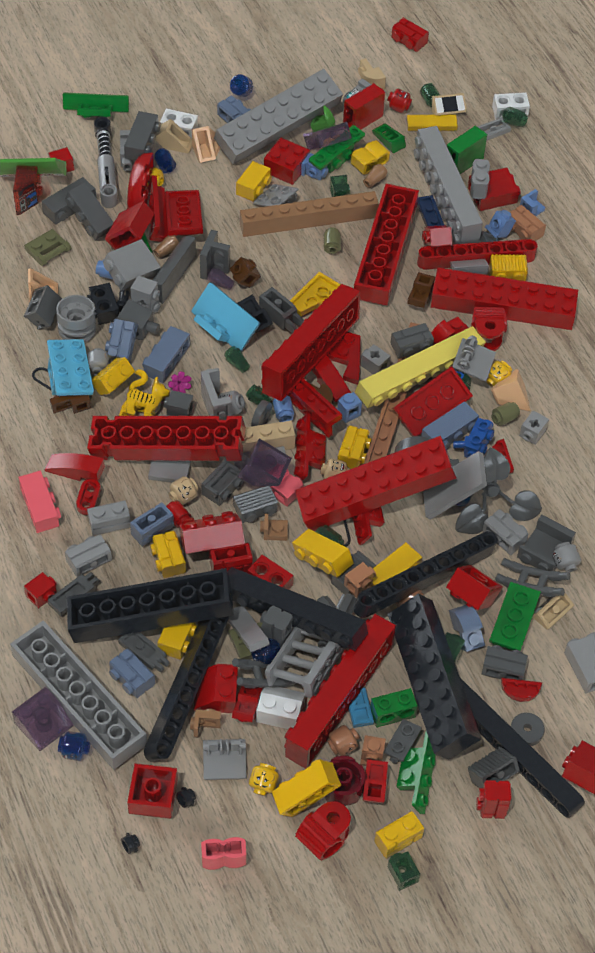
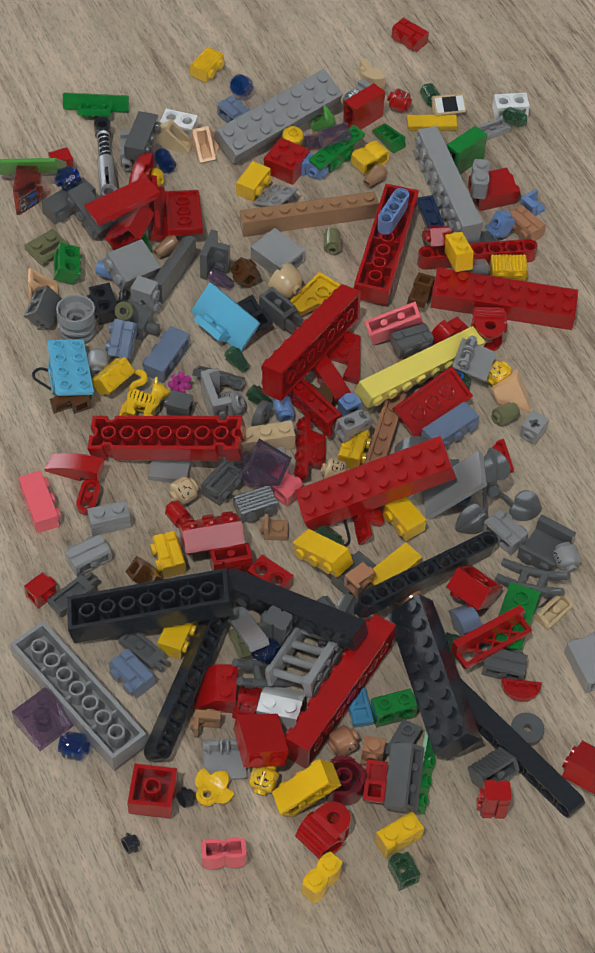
sand blue brick [130,502,174,547] -> none
clear green brick [329,175,350,197] -> none
light grey brick [361,344,391,374] -> none
blue brick [453,418,494,458] -> none
none -> green brick [53,242,82,285]
none -> clear blue head [54,166,81,191]
none -> red tile [84,176,161,226]
none -> olive brick [115,301,136,320]
none -> reddish brown brick [125,556,163,584]
none -> yellow brick [190,46,225,83]
none -> dark grey hinge [192,365,245,390]
none -> yellow plate [195,768,234,807]
none -> red brick [233,713,289,767]
none -> light grey brick [250,228,306,274]
none -> tan cylinder [268,262,302,299]
none -> yellow head [282,126,304,146]
none -> yellow brick [302,852,342,903]
none -> light grey leg [334,409,373,443]
none -> coral brick [364,302,424,345]
none -> medium blue beam [377,188,409,234]
none -> yellow brick [383,497,427,541]
none -> dark grey brick [384,743,425,812]
none -> yellow brick [445,232,474,272]
none -> red fence [451,605,533,670]

